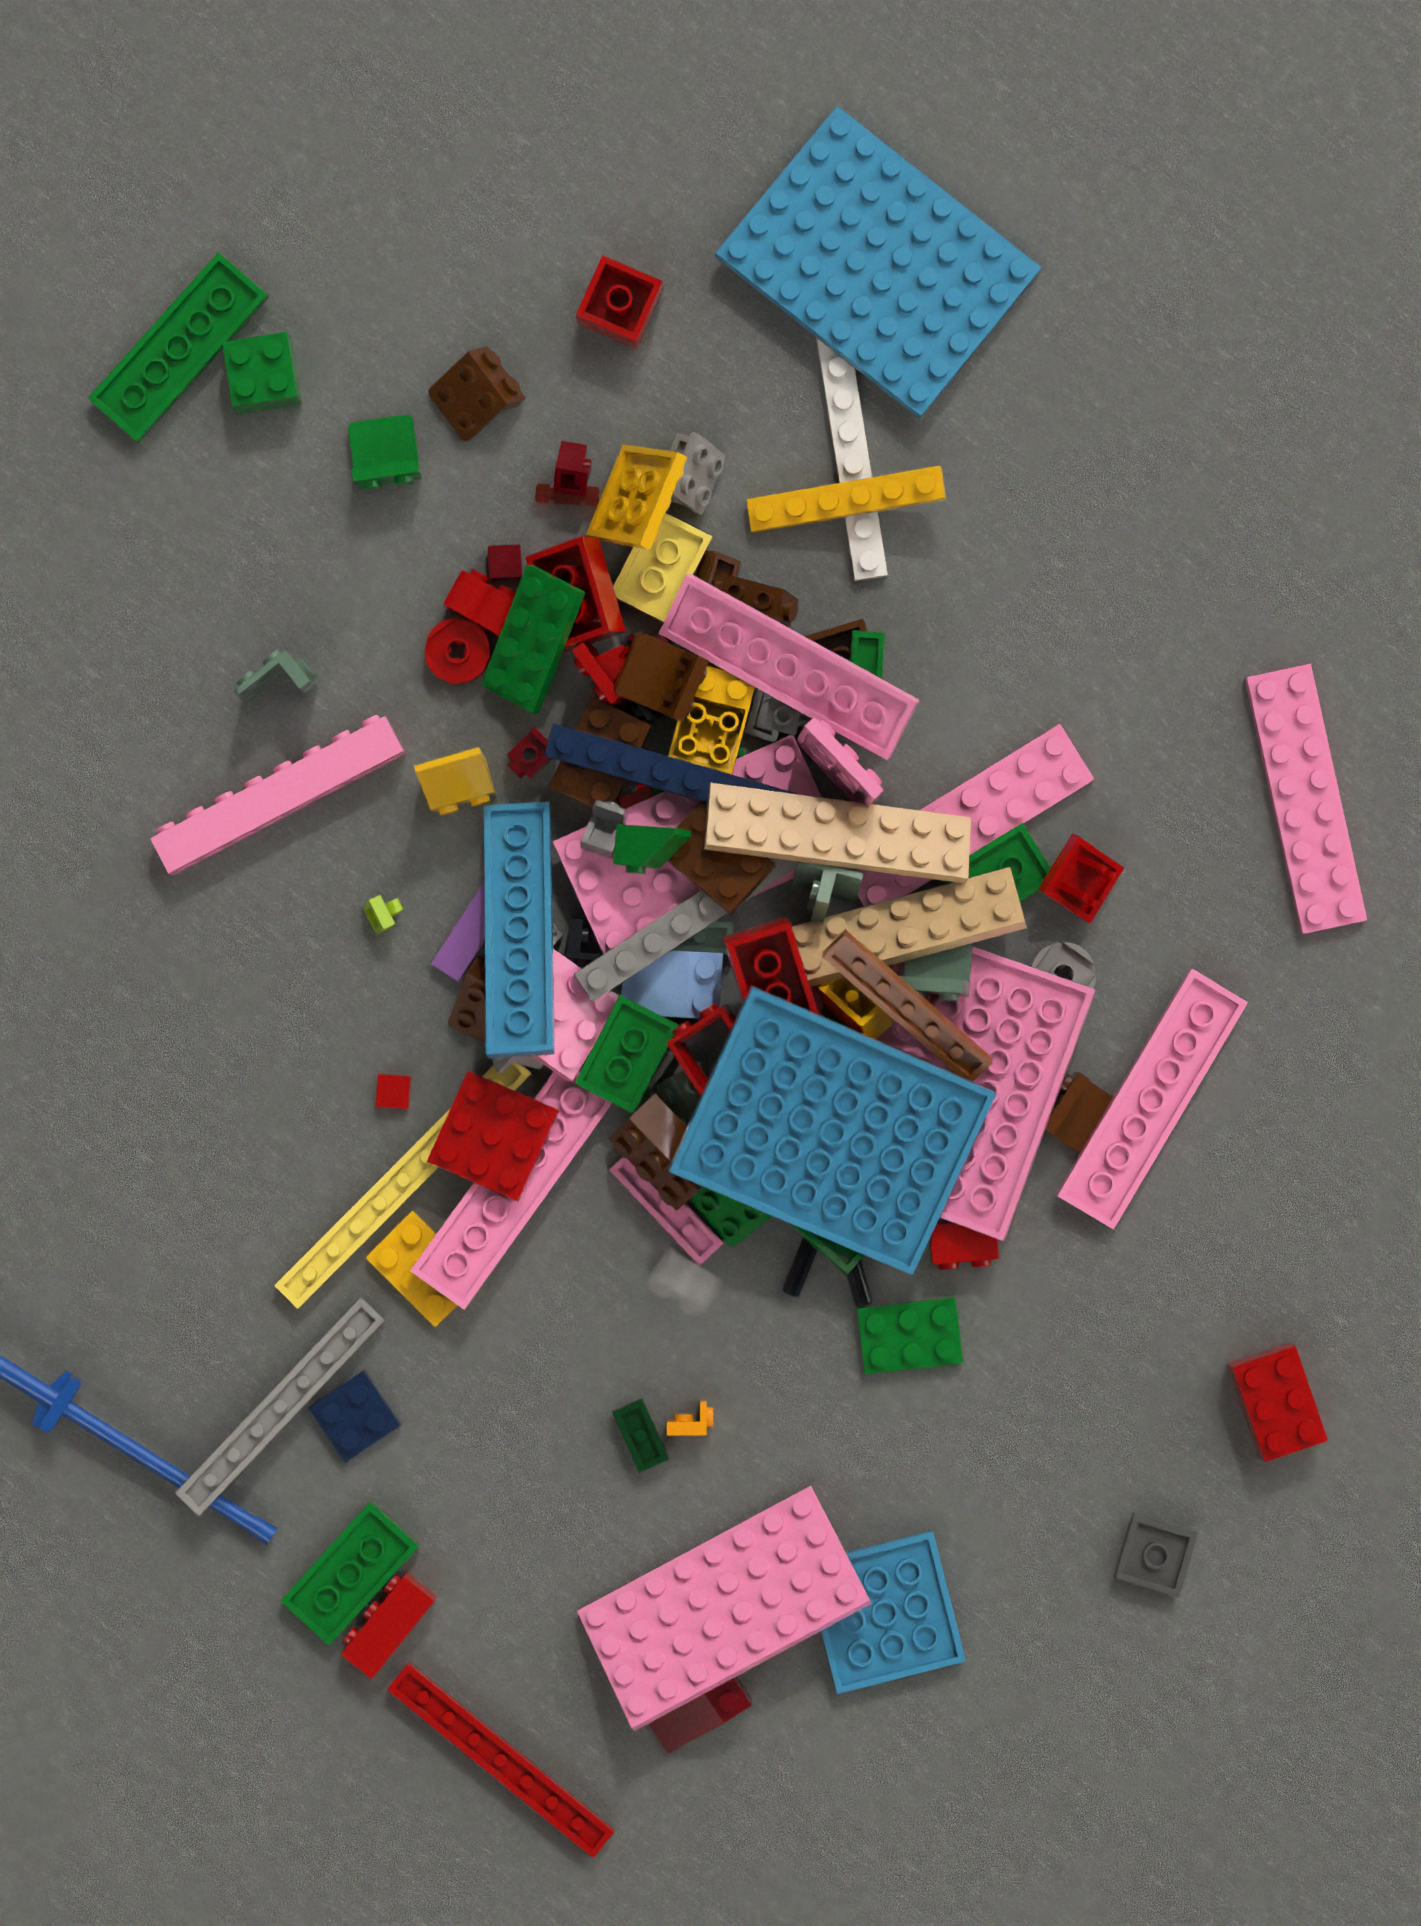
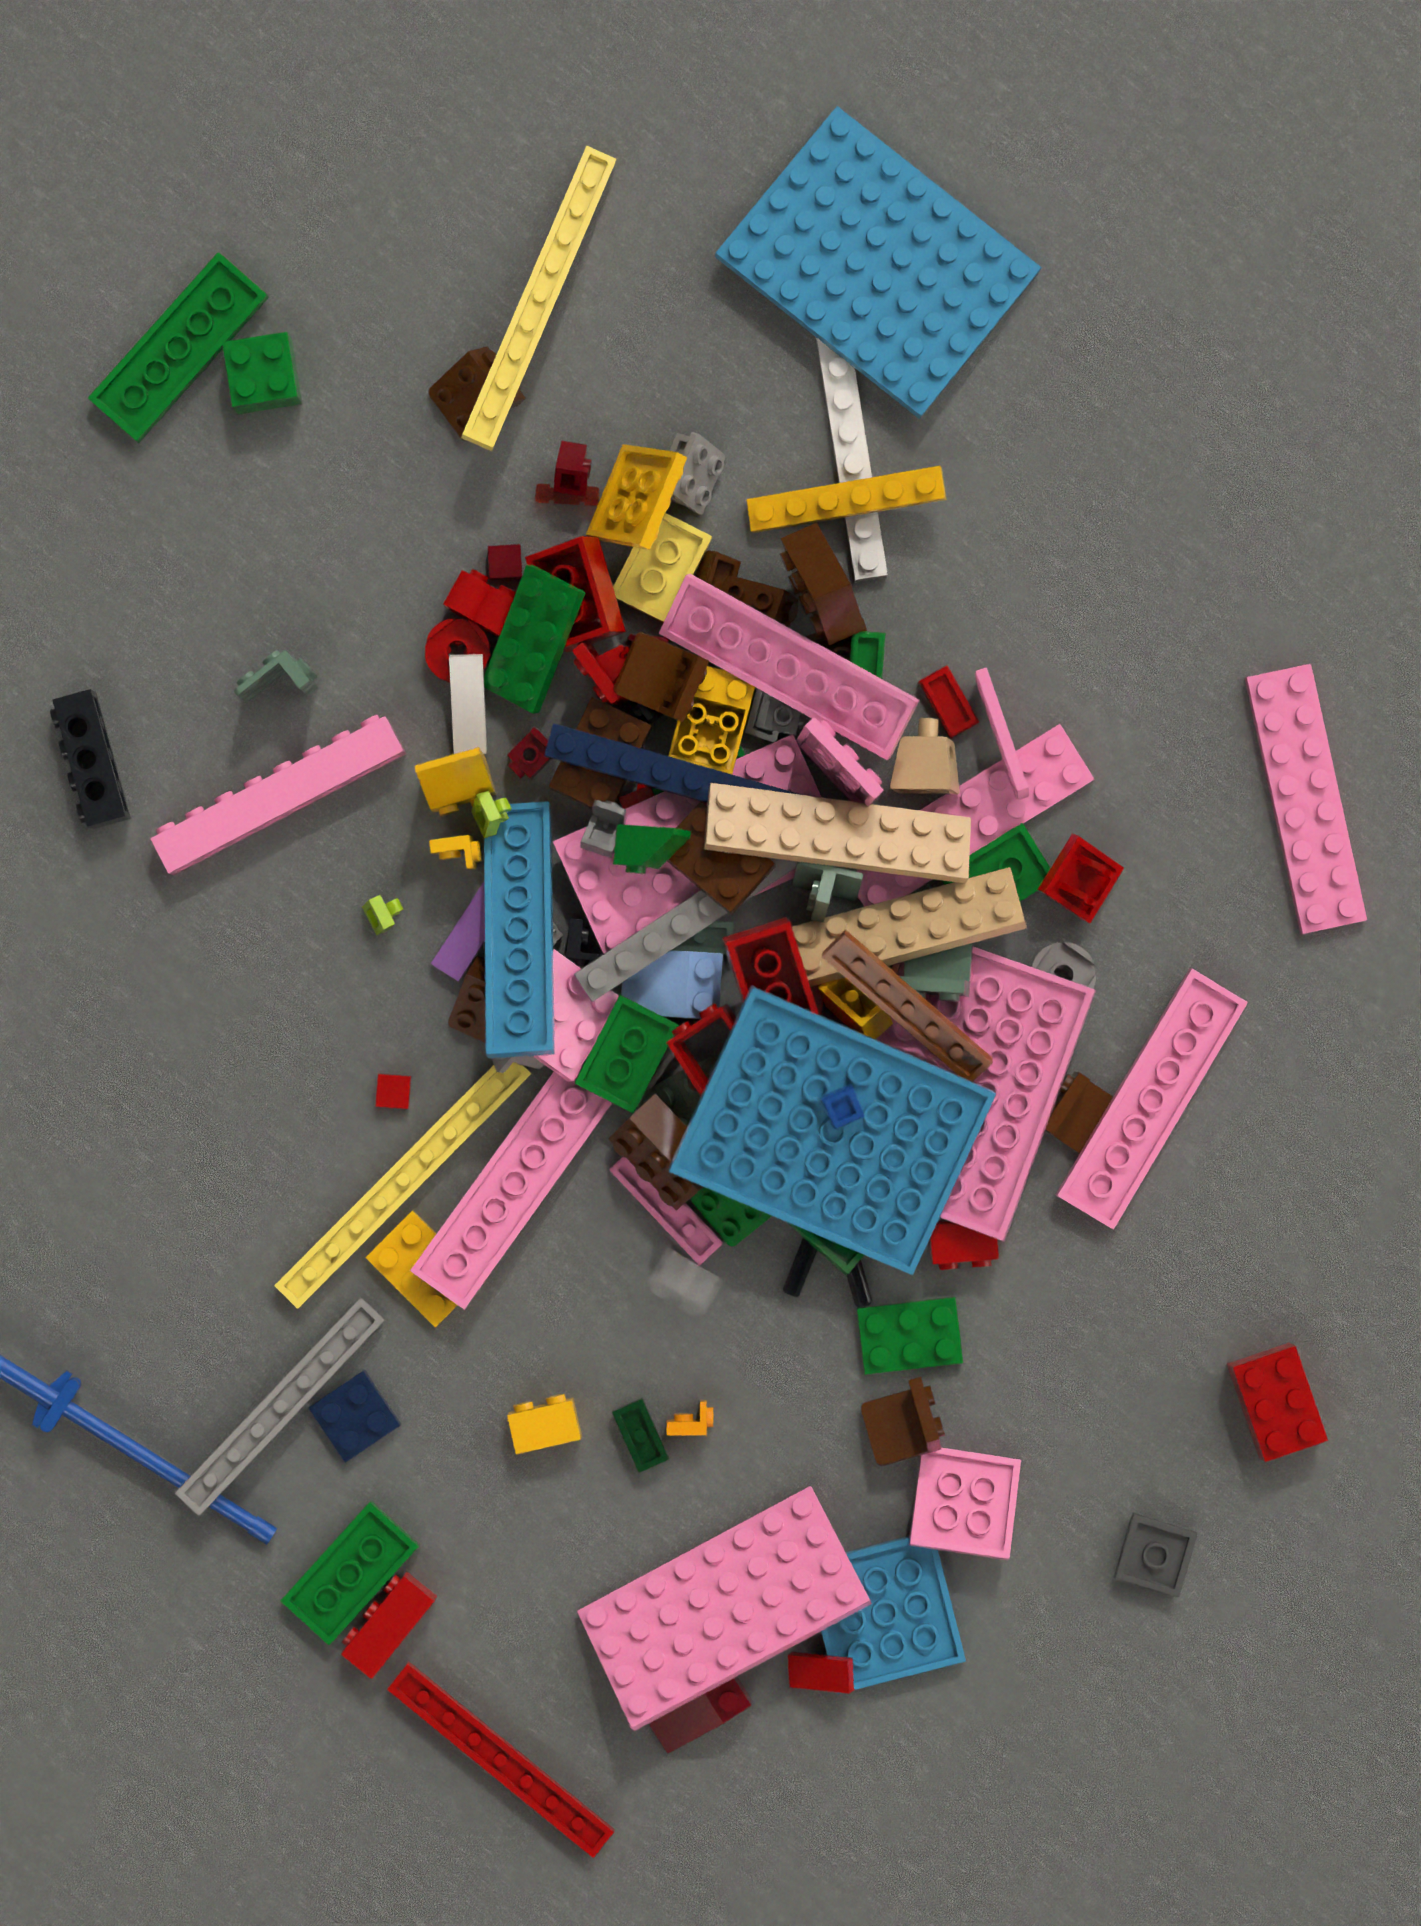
green bracket [348,414,422,491] -> none
red plate [427,1071,559,1202] -> none
red brick [576,255,663,349] -> none
none -> black brick [50,689,131,829]
none -> yellow bracket [429,835,482,870]
none -> white tile [449,654,487,754]
none -> light yellow plate [461,146,617,451]
none -> lime tile [471,791,512,838]
none -> yellow brick [507,1394,582,1454]
none -> reddish brown brick [780,522,865,645]
none -> red tile [788,1652,854,1694]
none -> blue tile [820,1084,865,1130]
none -> reddish brown bracket [861,1377,945,1466]
none -> tan torso [890,718,960,794]
none -> bright pink plate [909,1448,1021,1561]
none -> red tile [918,665,979,739]
none -> bright pink tile [975,667,1029,800]

